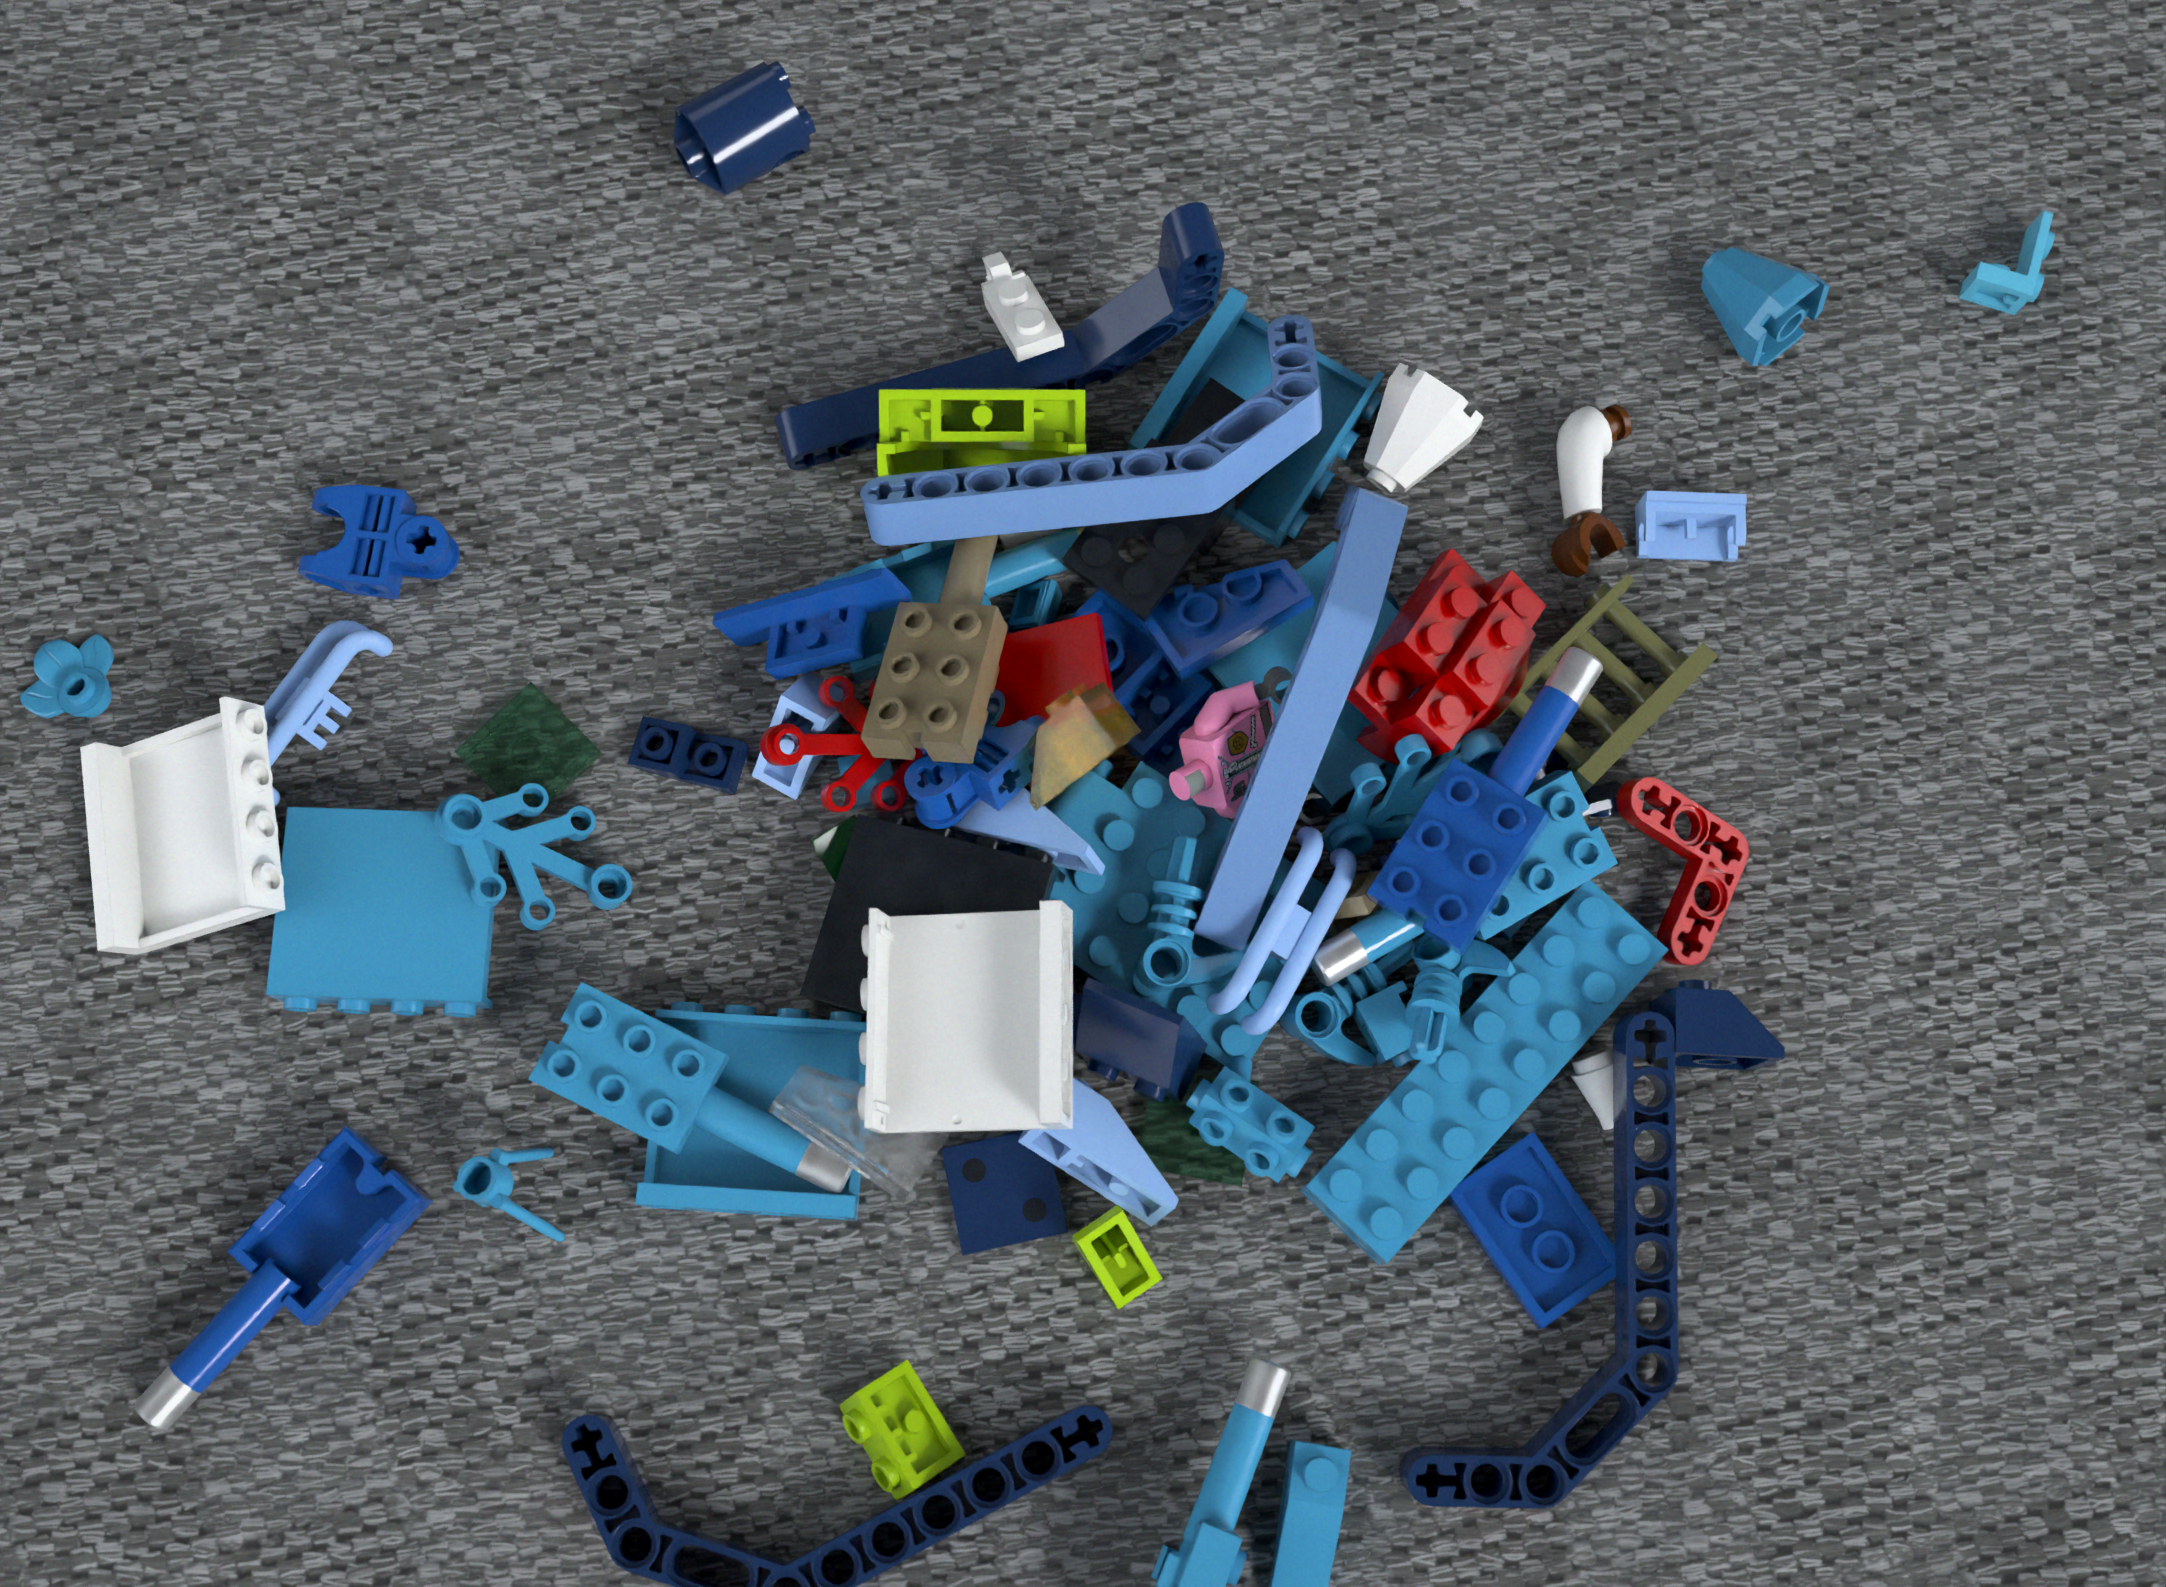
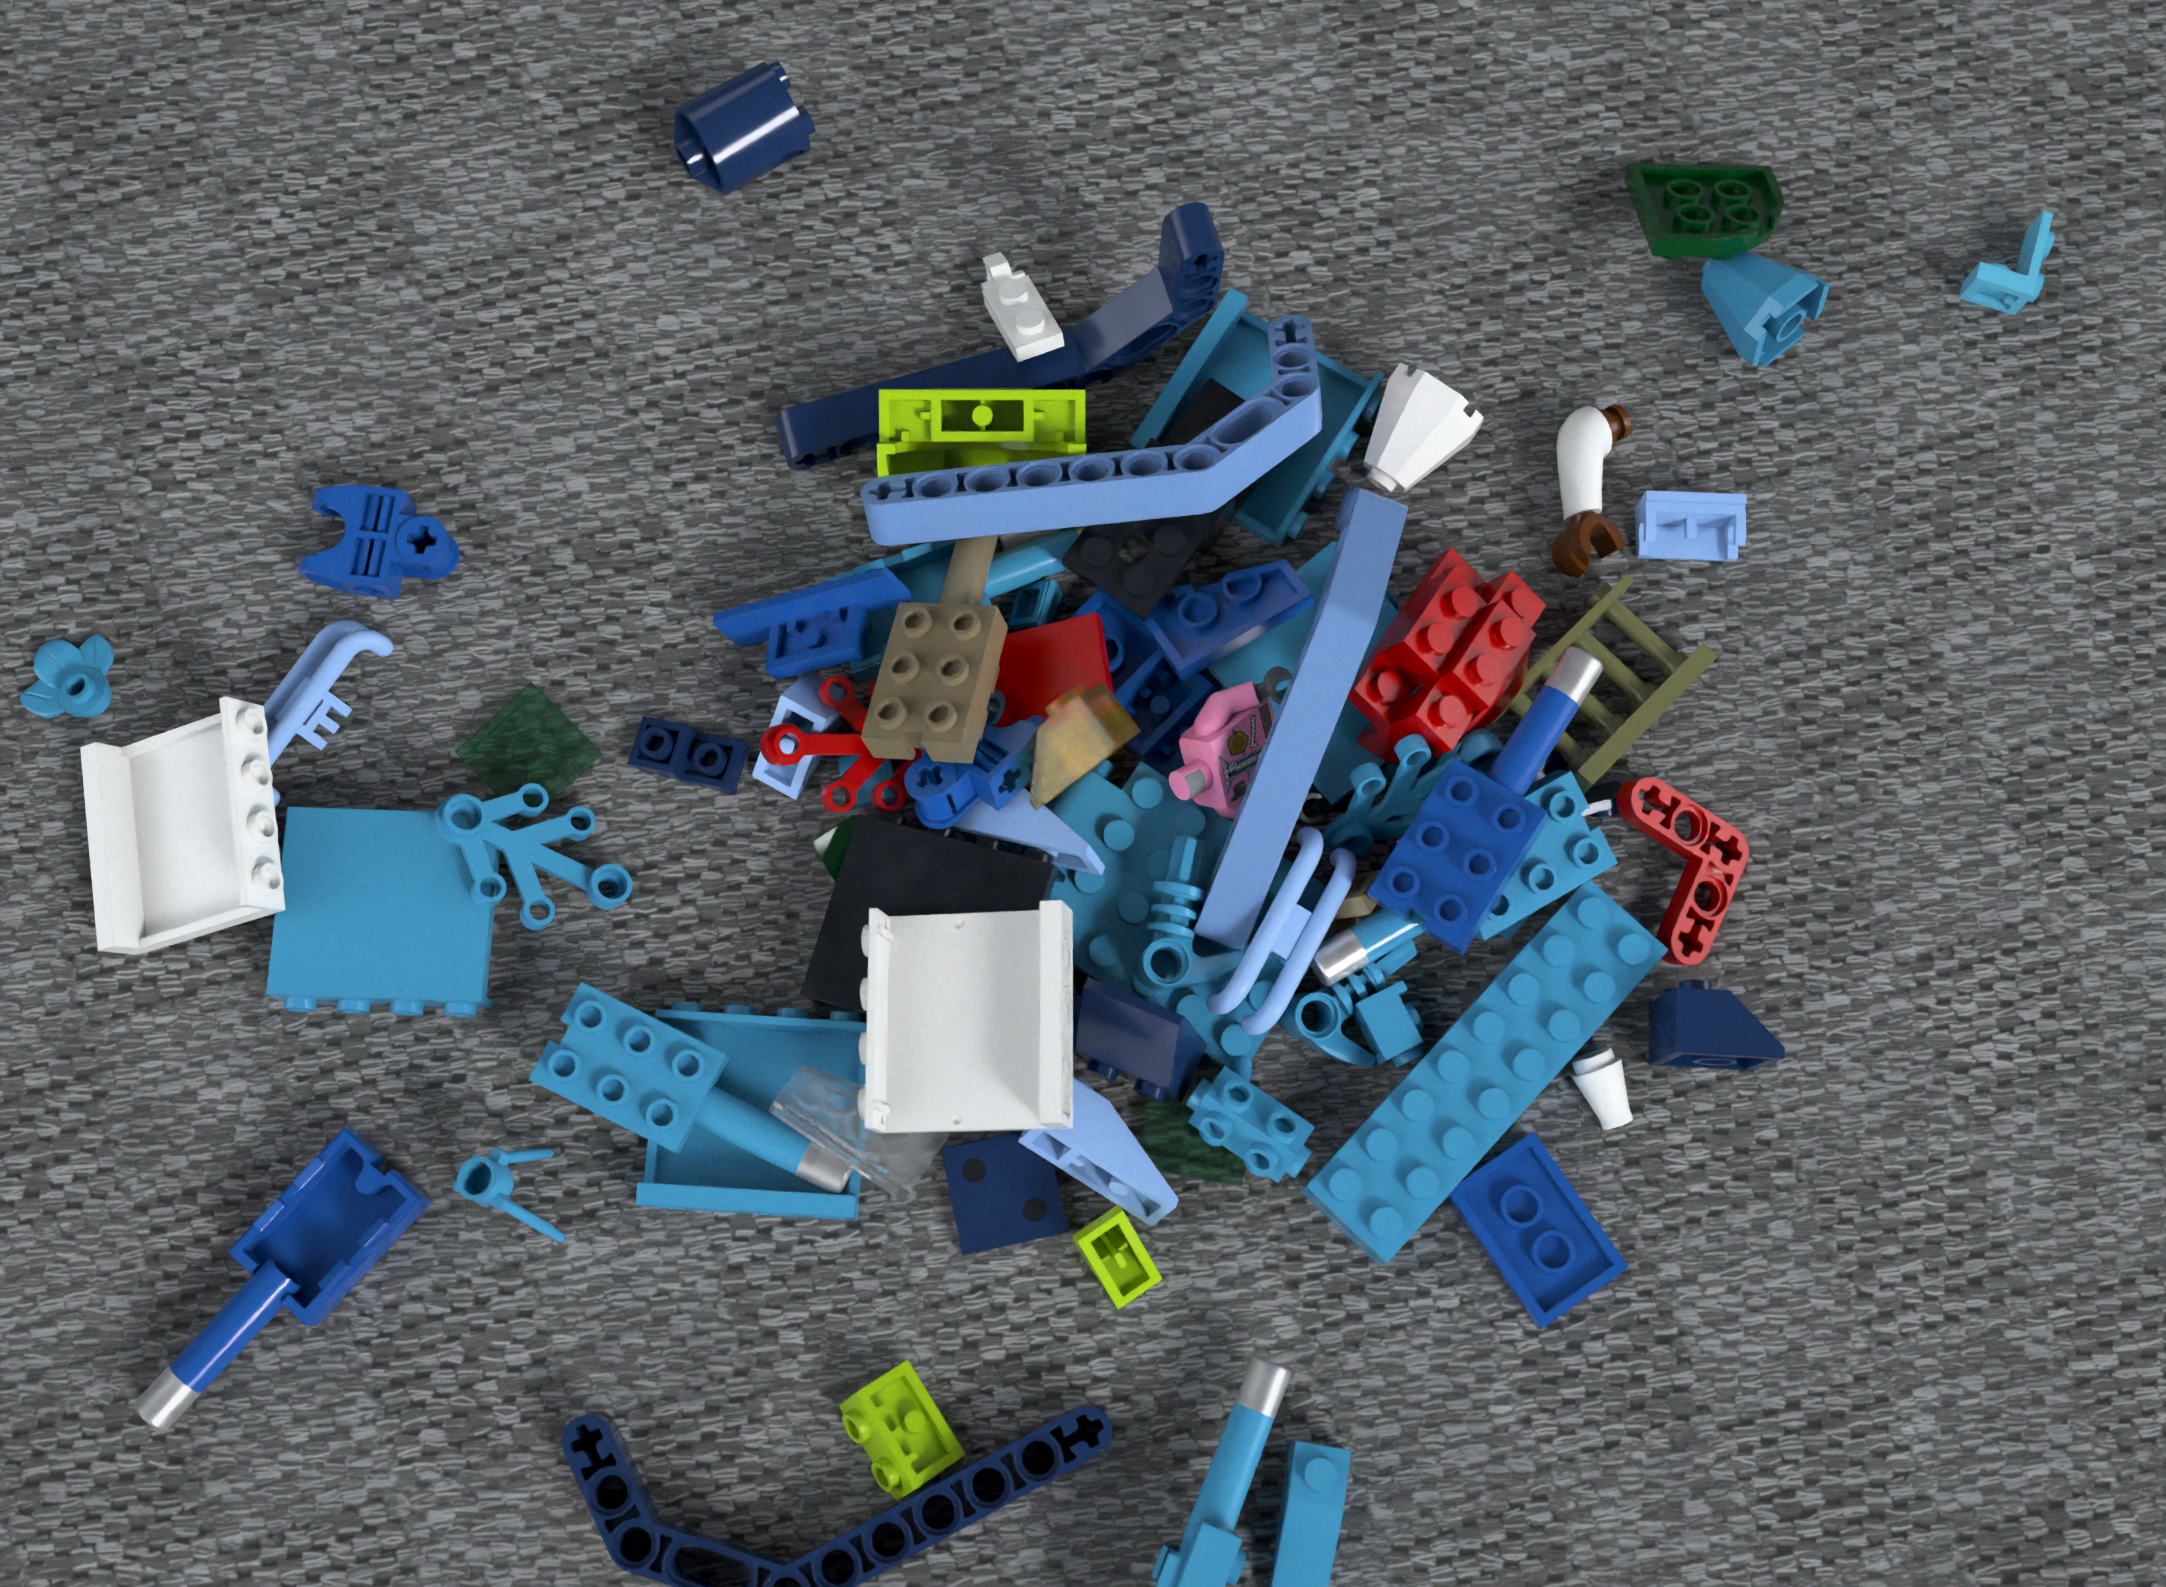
dark blue beam [1399,1011,1679,1509] -> none
dark azure piece [1405,934,1516,1065] -> none
none -> dark green plate [1625,164,1784,260]

